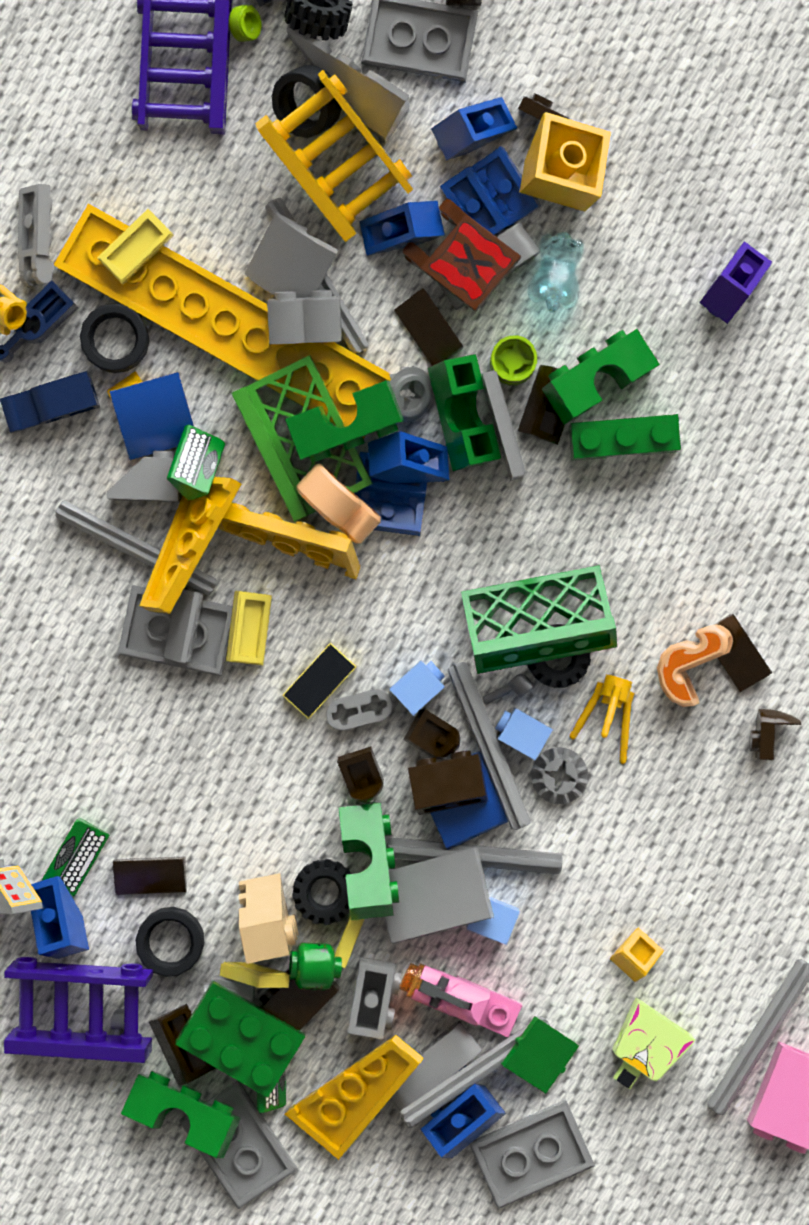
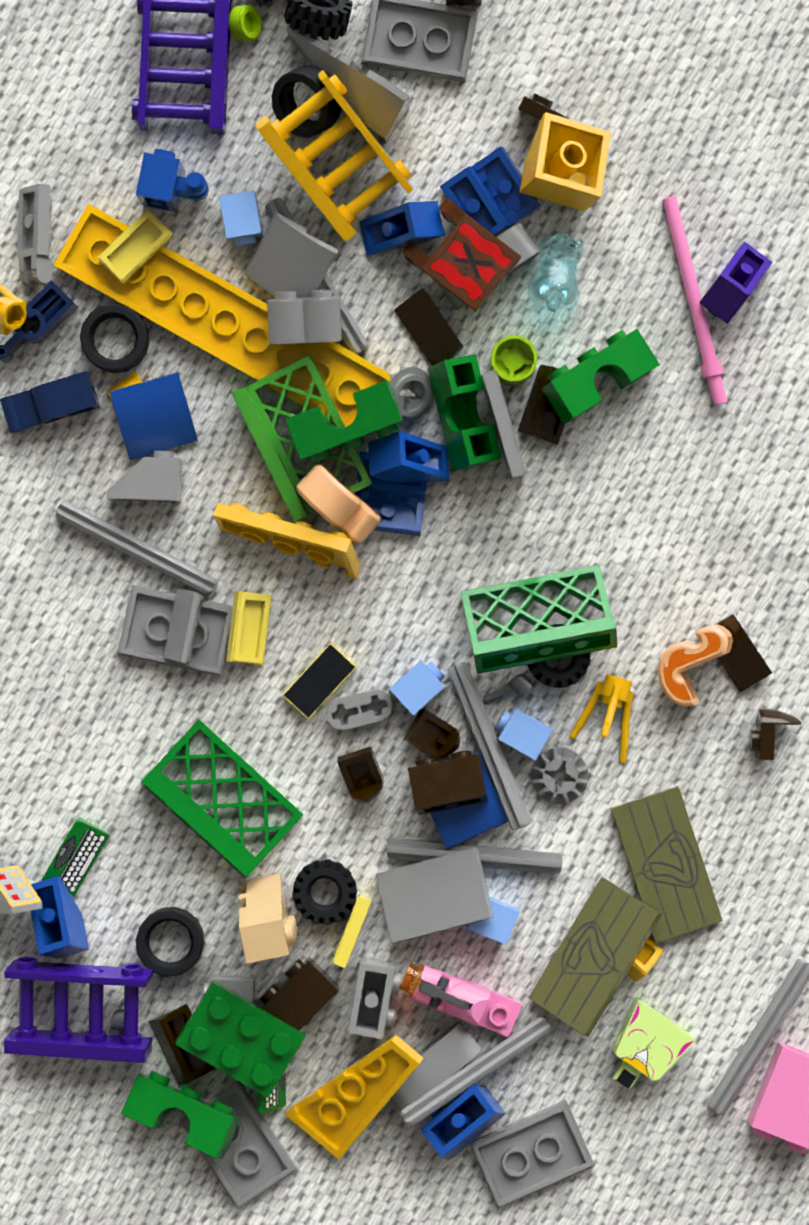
dark brown slope [113,856,187,895] -> none
yellow wing [139,477,242,614] -> none
slope [166,425,225,501] -> none
light yellow tile [220,962,290,988] -> none
green head [289,942,342,991] -> none
arch [338,803,399,920] -> none
blue slope [431,97,517,160] -> none
green piece [501,1016,579,1094] -> none
green arch [568,414,681,461] -> none
none -> blue brick [136,149,209,213]
none -> green fence [141,719,303,878]
none -> light blue brick [219,190,263,248]
none -> olive tile [528,877,662,1037]
none -> olive tile [610,786,723,943]
none -> bright pink bar [662,196,727,406]

